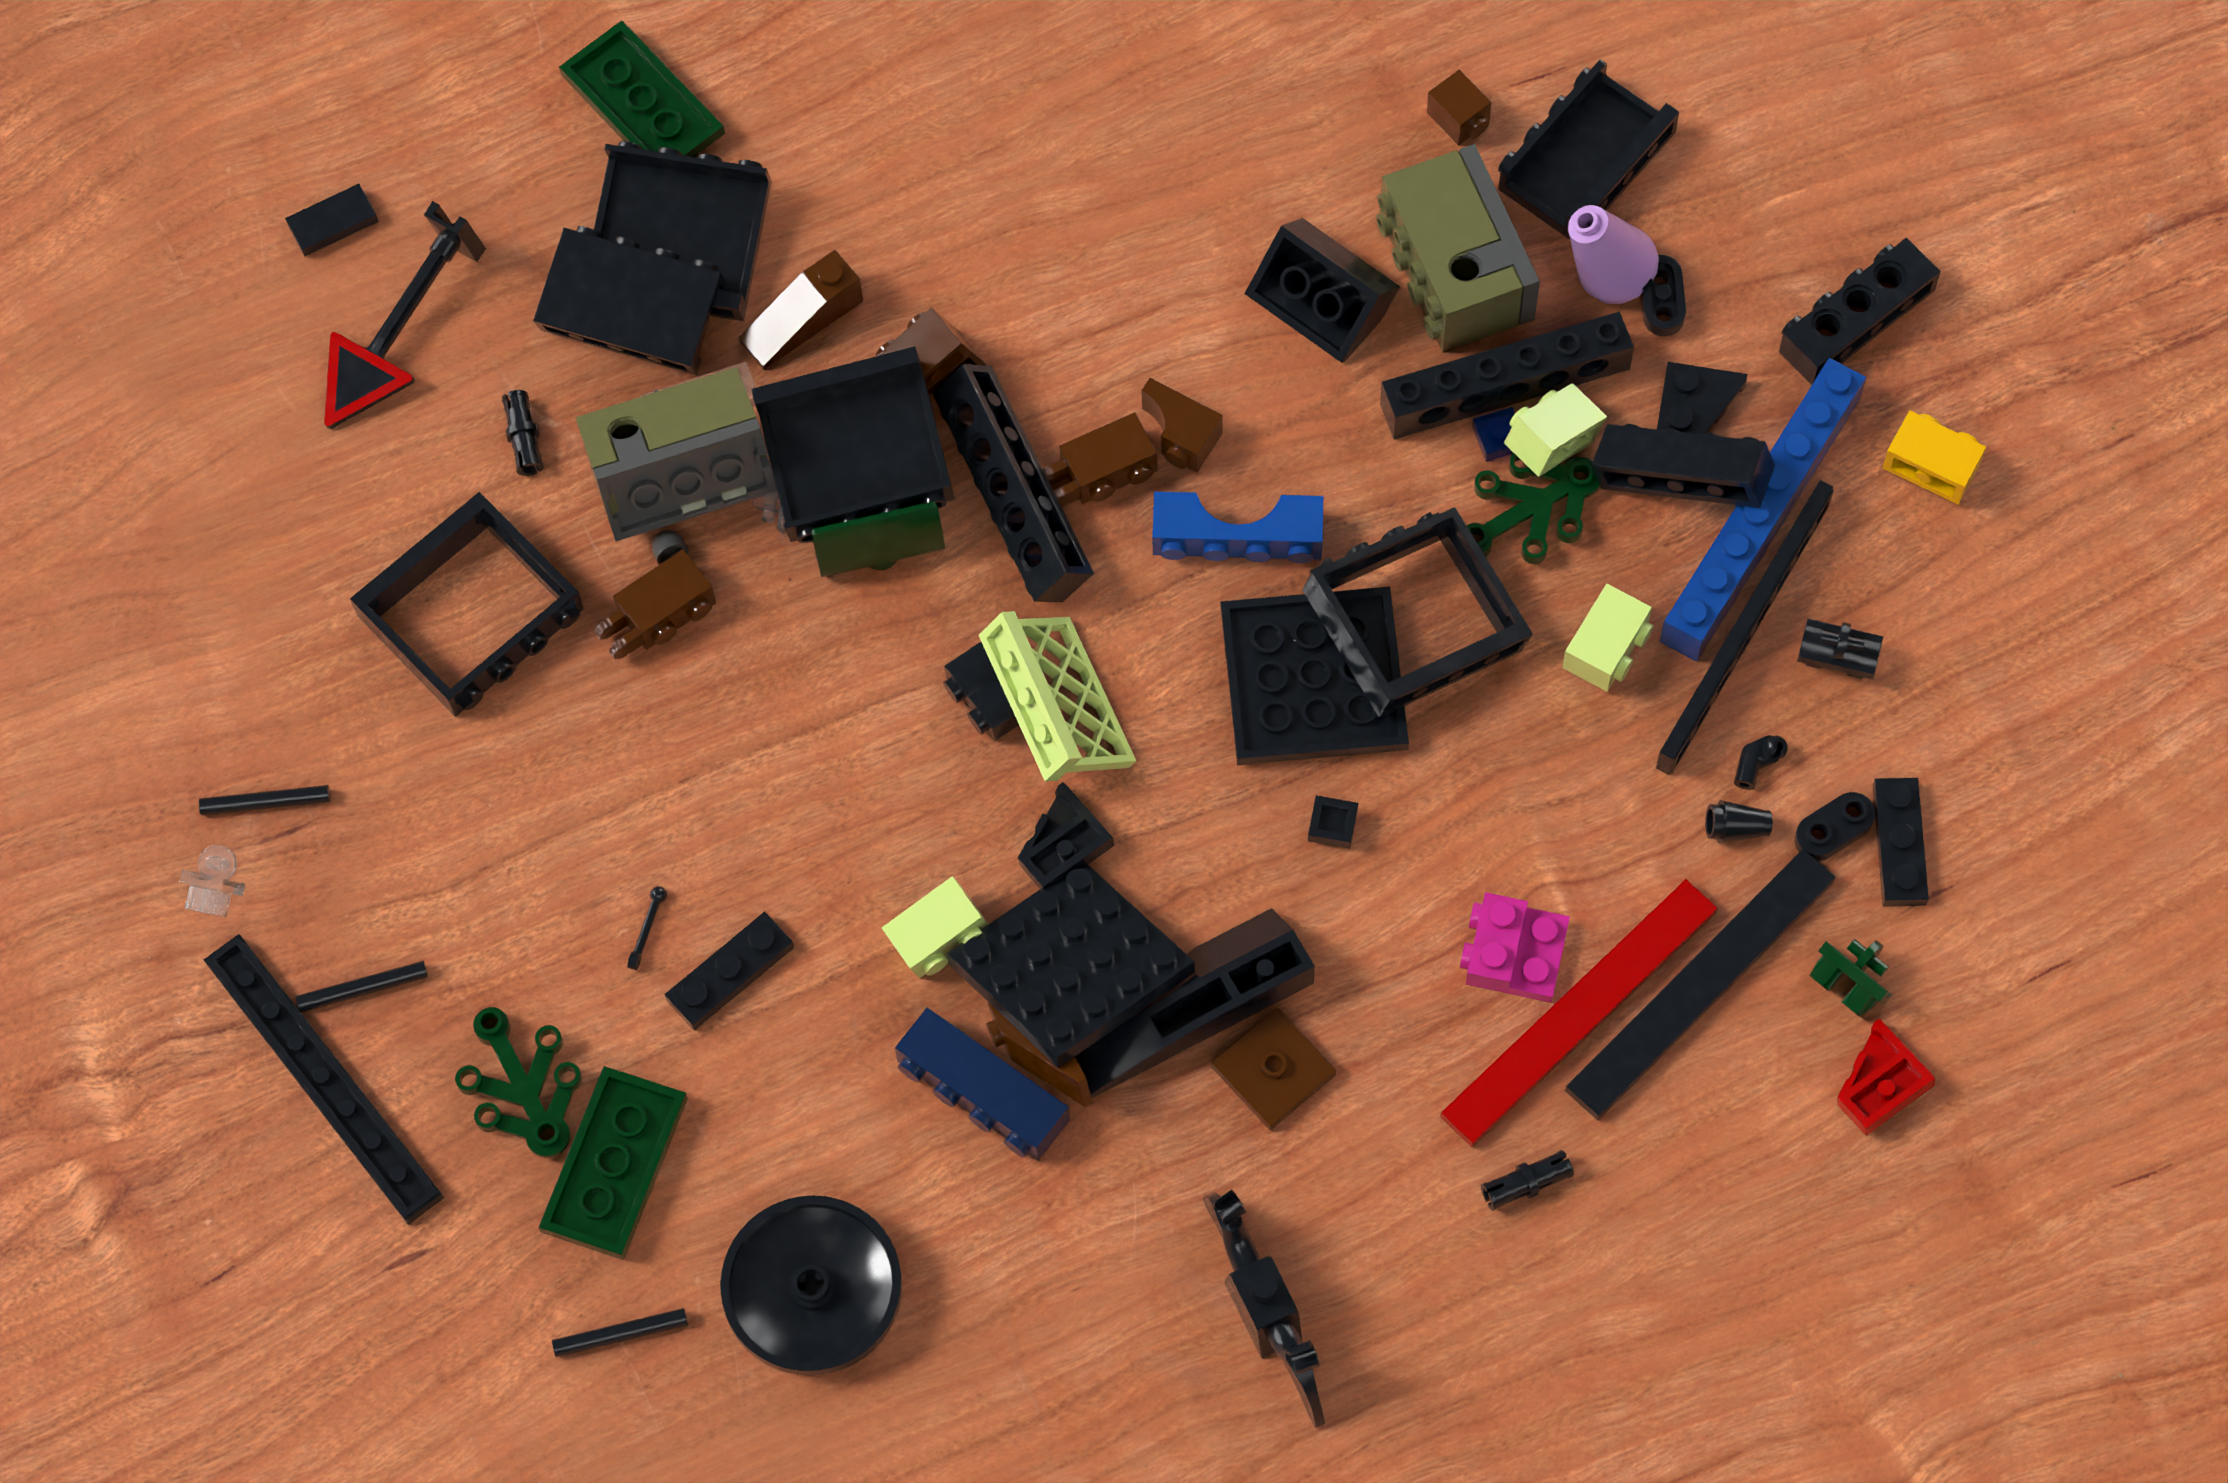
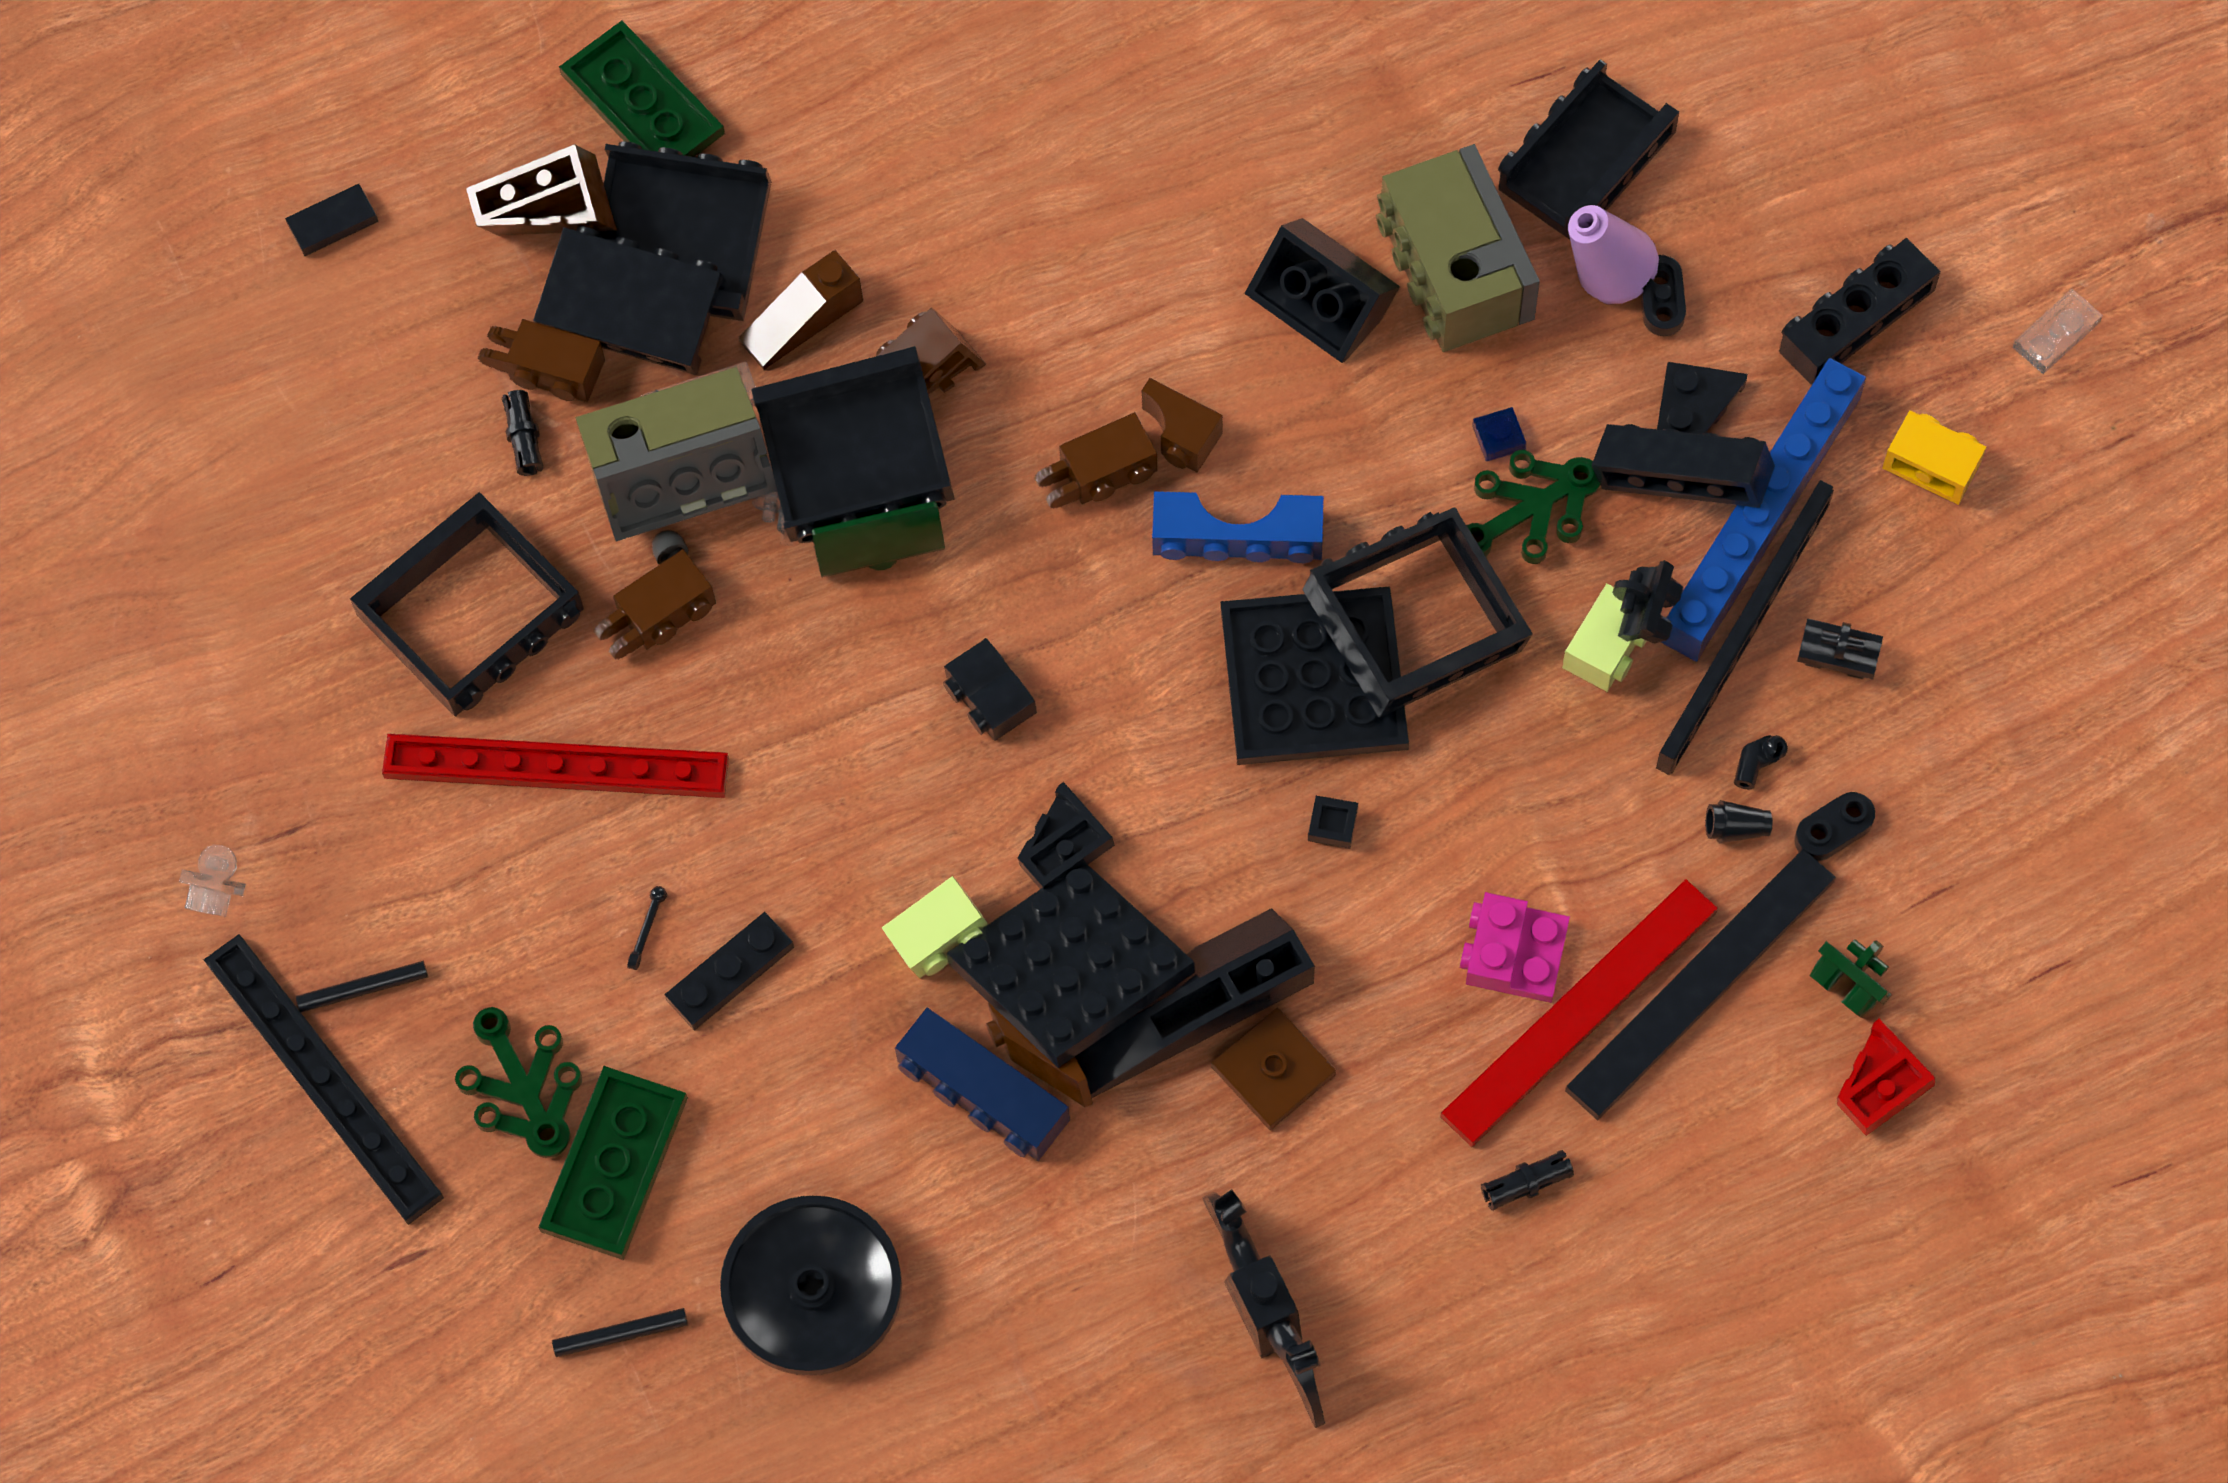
black bar [199,785,331,815] -> none
black piece [324,201,486,429] -> none
black brick [932,364,1094,602] -> none
yellowish green fence [979,611,1136,782] -> none
black brick [1380,311,1634,440] -> none
reddish brown brick [1427,69,1491,145] -> none
yellowish green brick [1504,383,1607,477] -> none
black plate [1873,778,1929,907] -> none
none -> red tile [382,734,729,798]
none -> reddish brown wedge [466,144,617,236]
none -> reddish brown hinge [478,319,605,402]
none -> black hips [1612,560,1683,644]
none -> clear plate [2012,289,2103,374]

